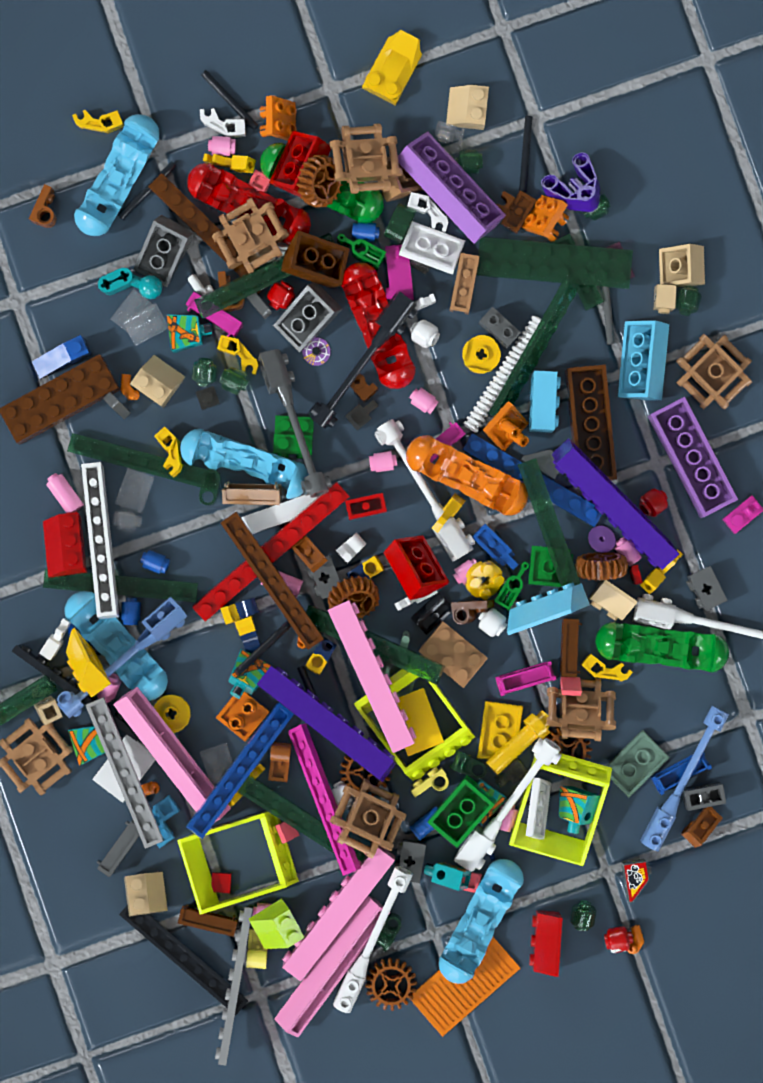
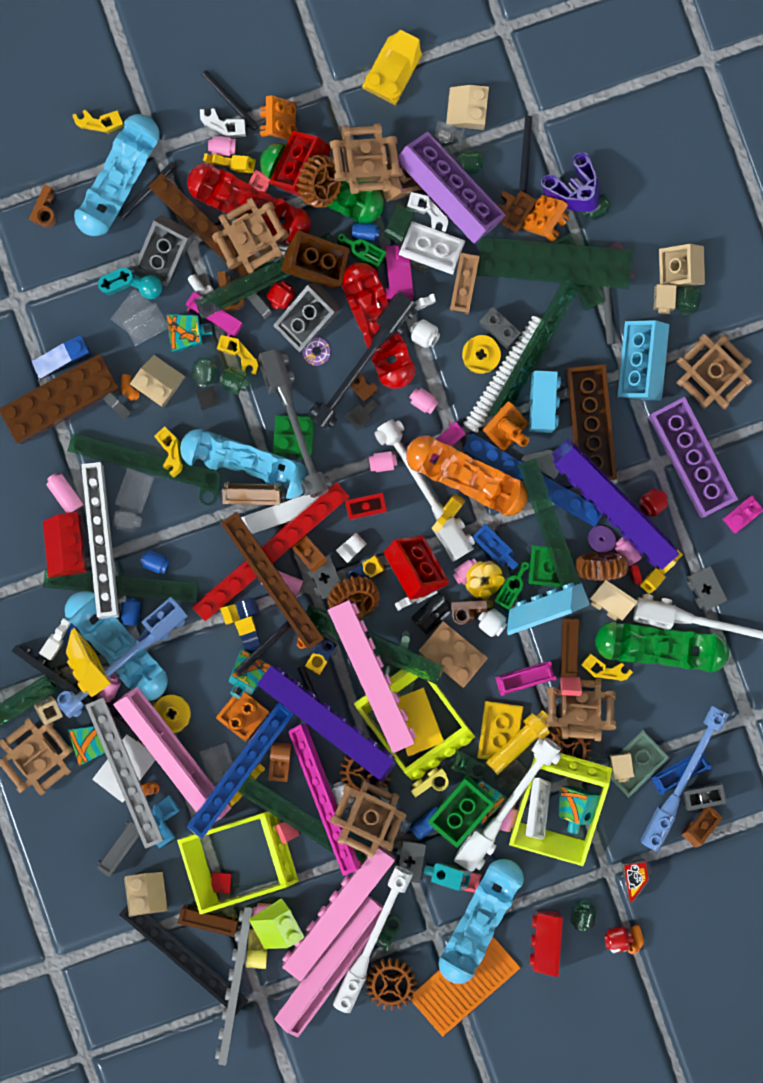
none -> tan brick [609,752,634,782]

